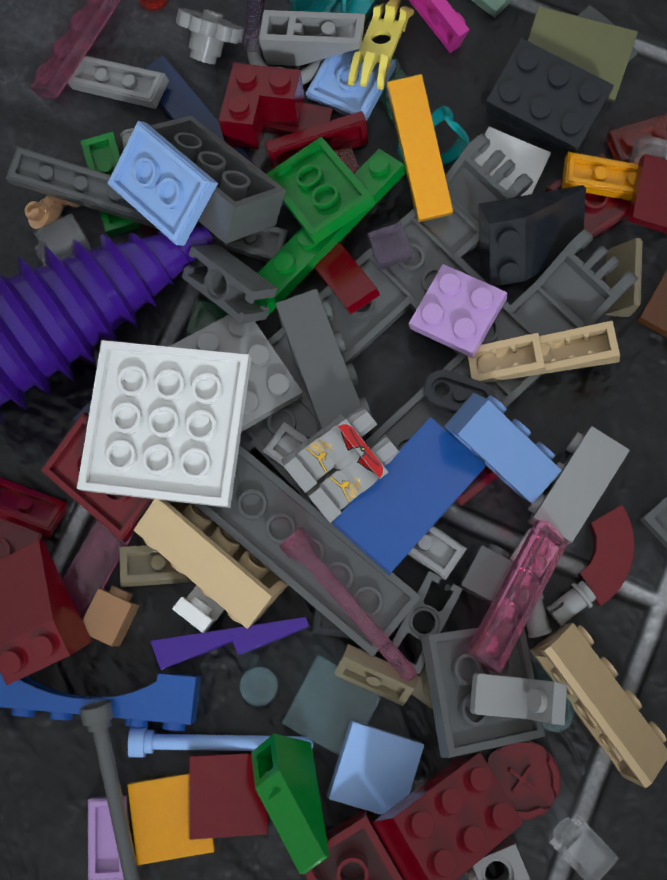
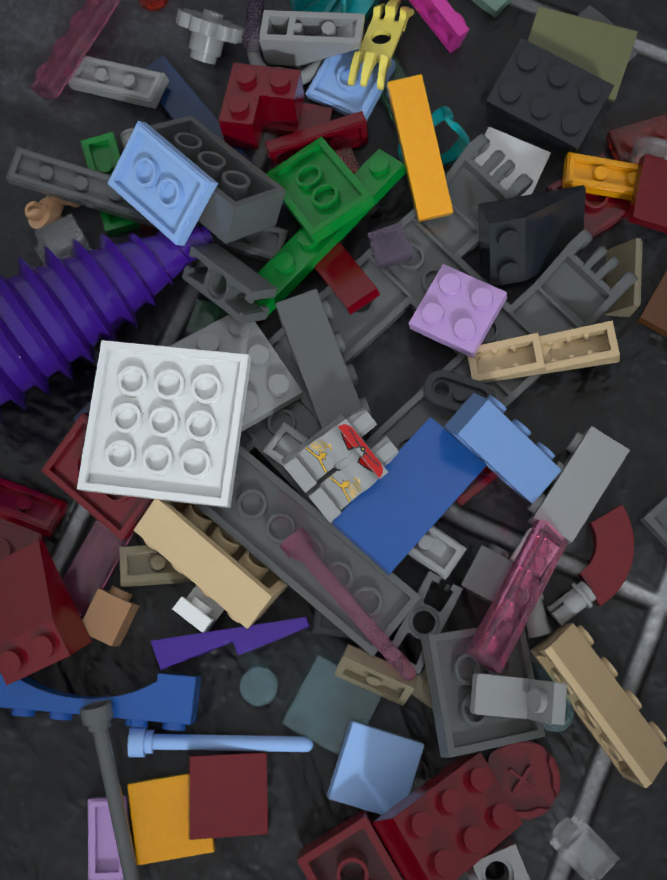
green slope [251,733,330,874] -> none

